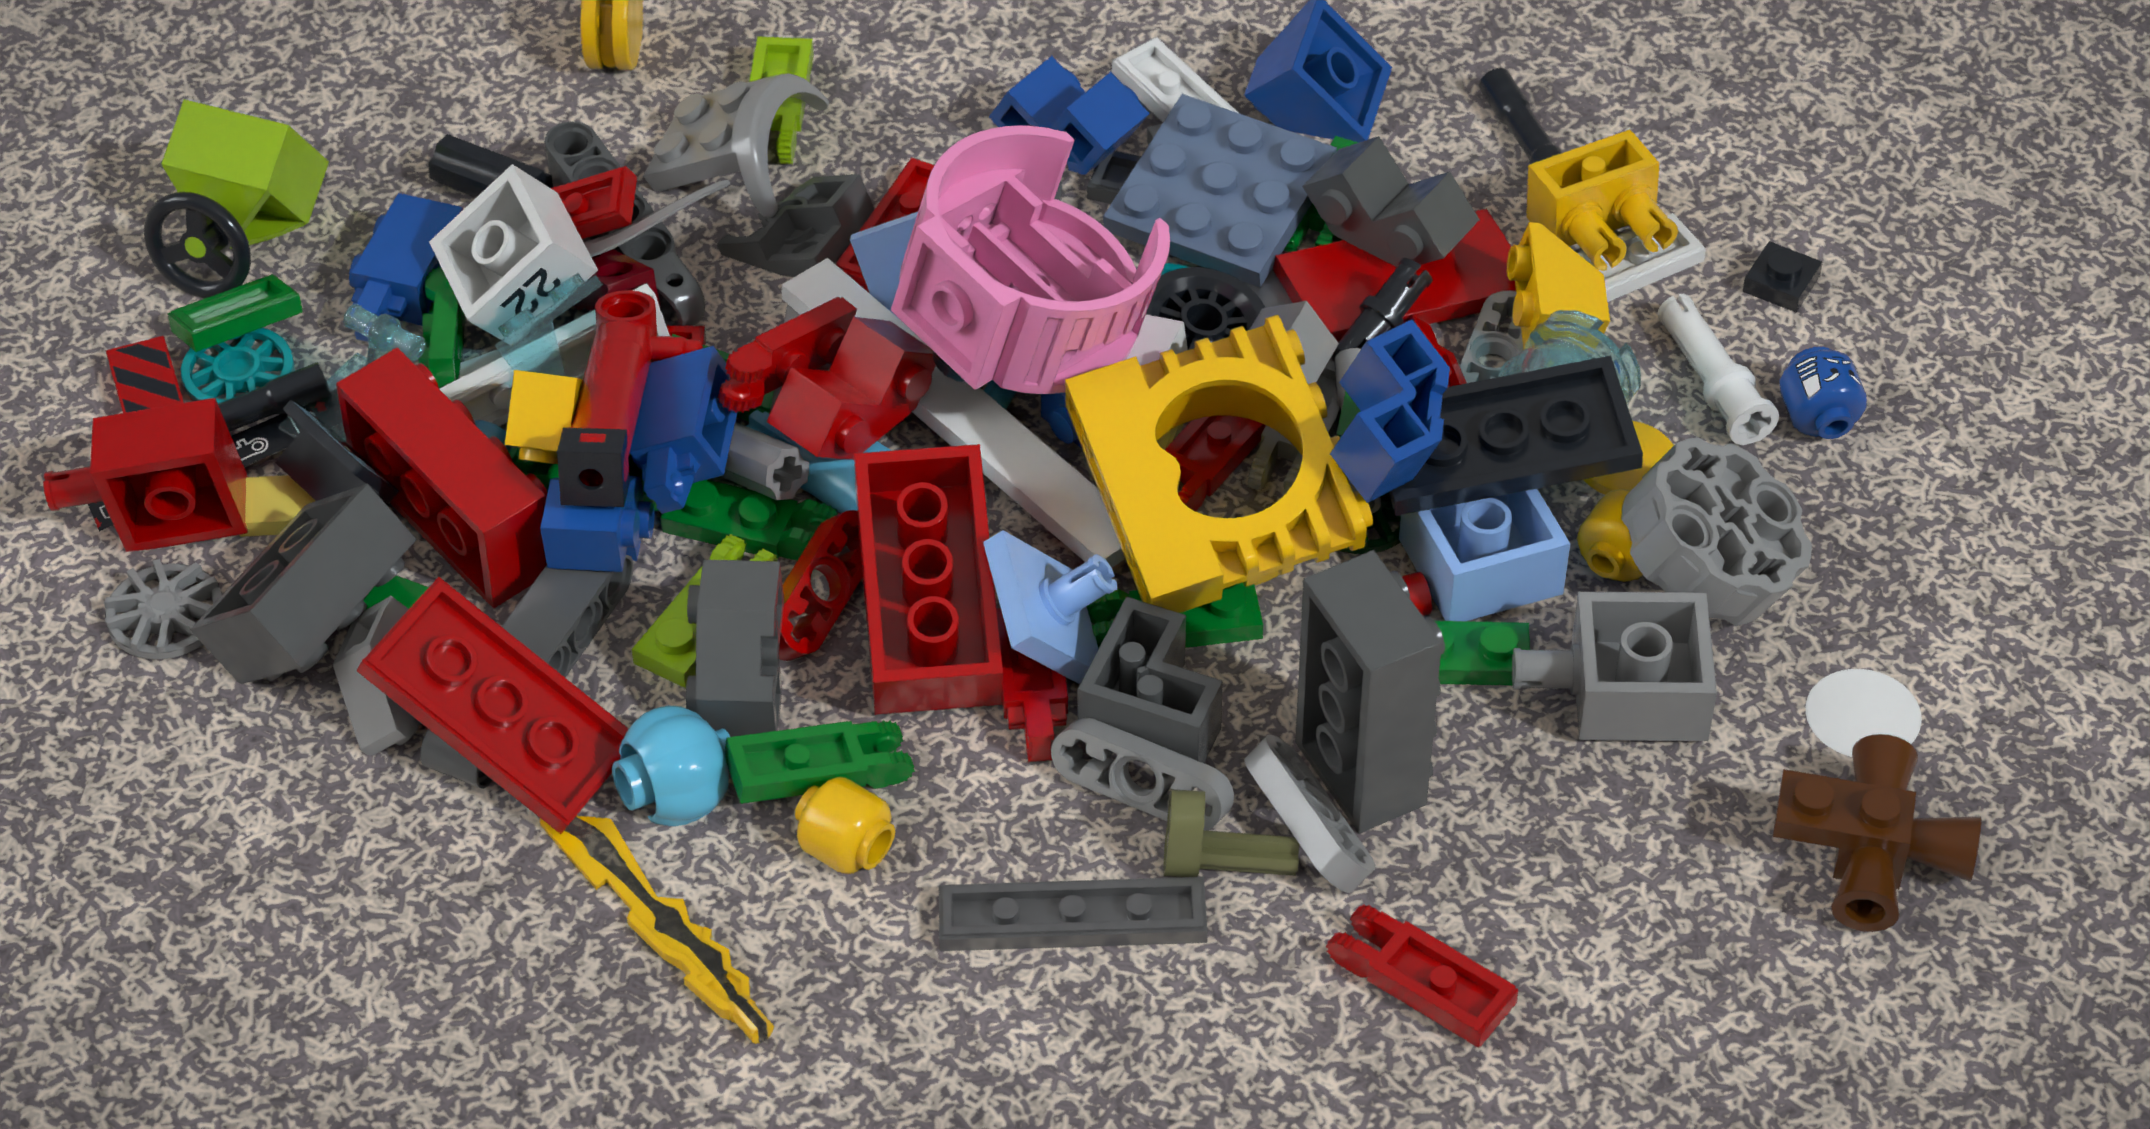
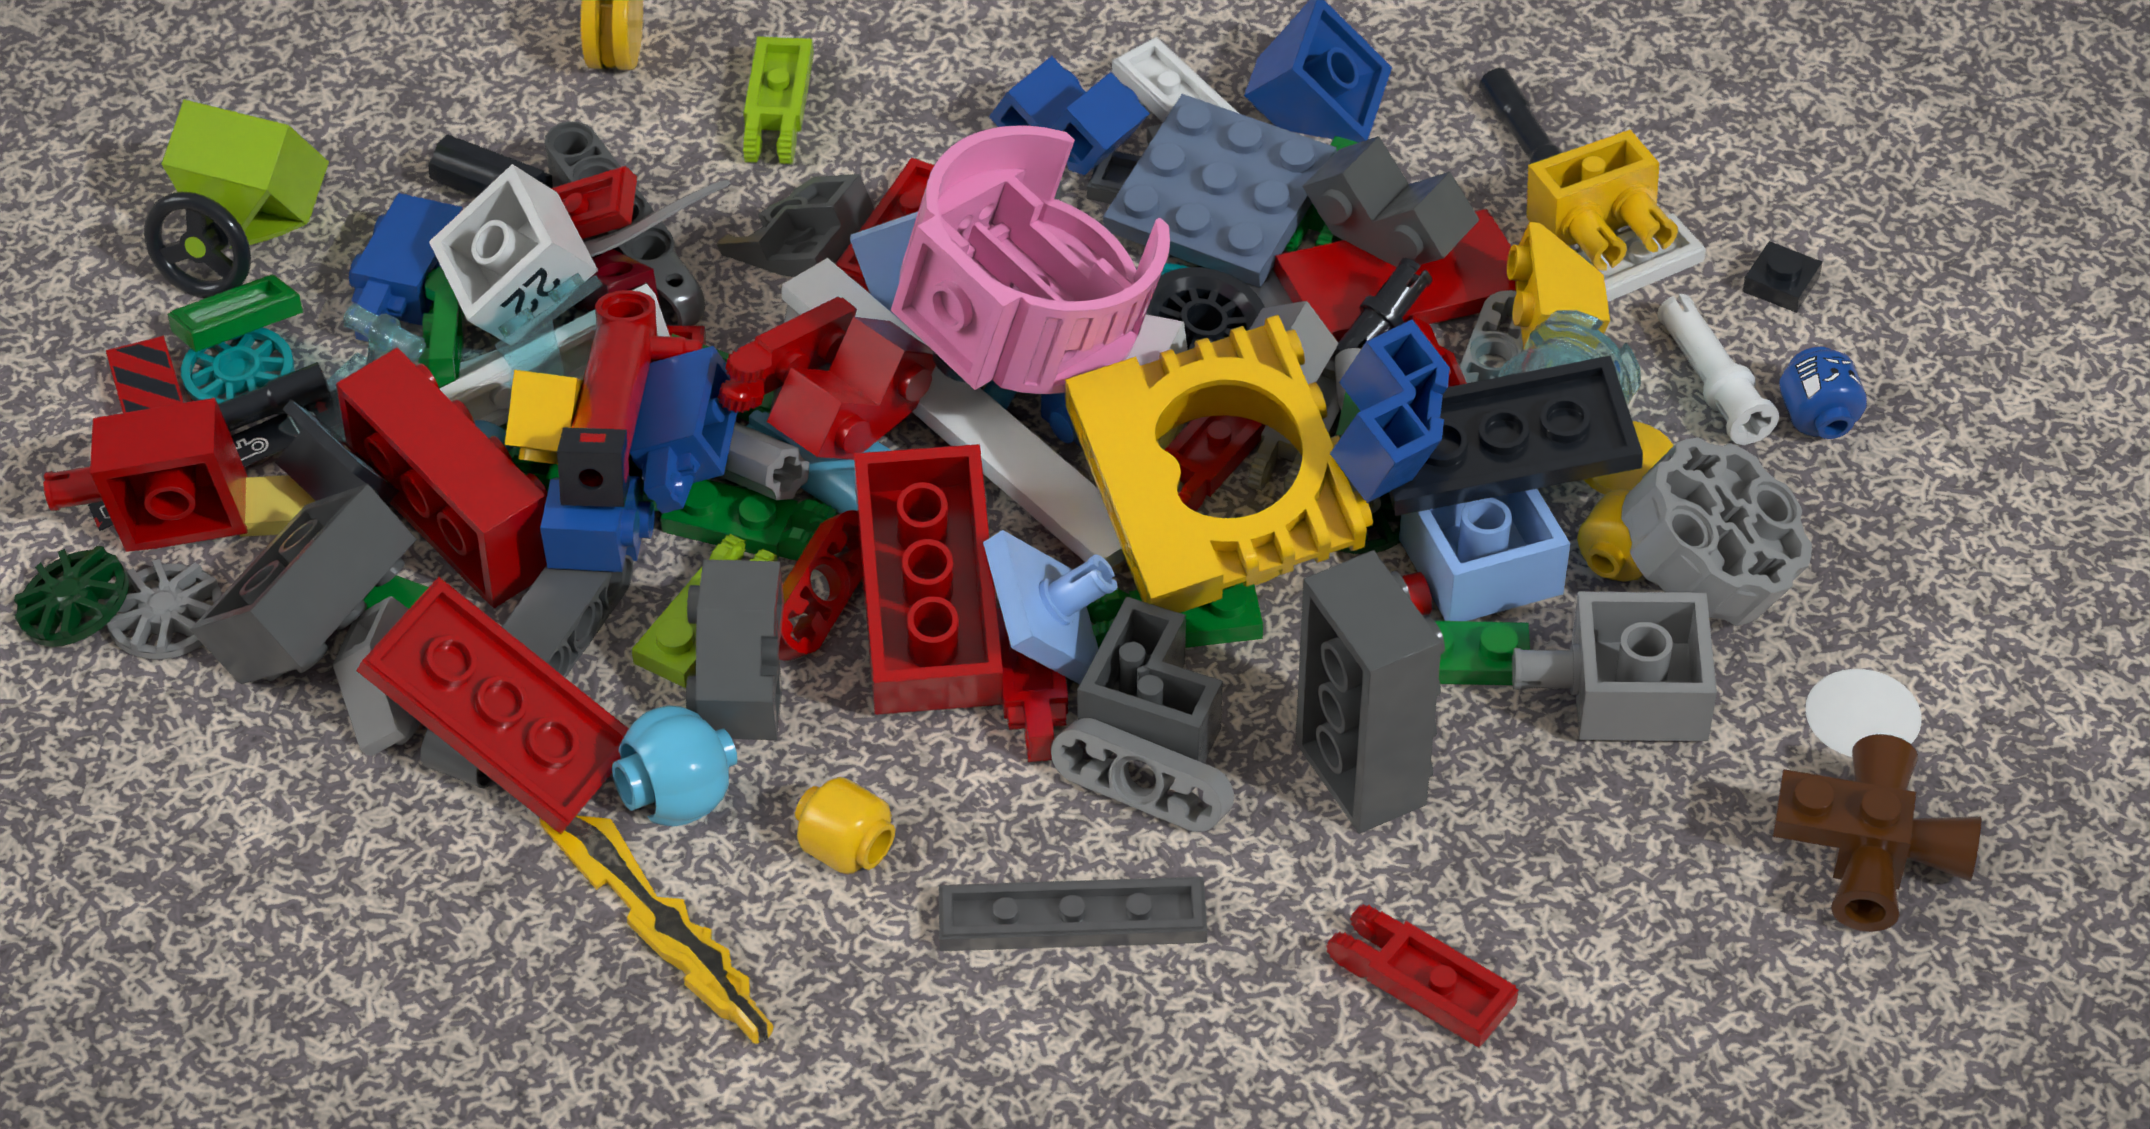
light grey piece [643,73,829,218] -> none
green hinge [724,720,915,804] -> none
olive piece [1163,789,1300,877] -> none
light grey beam [1245,734,1376,893] -> none
none -> dark green wheel [14,546,129,647]

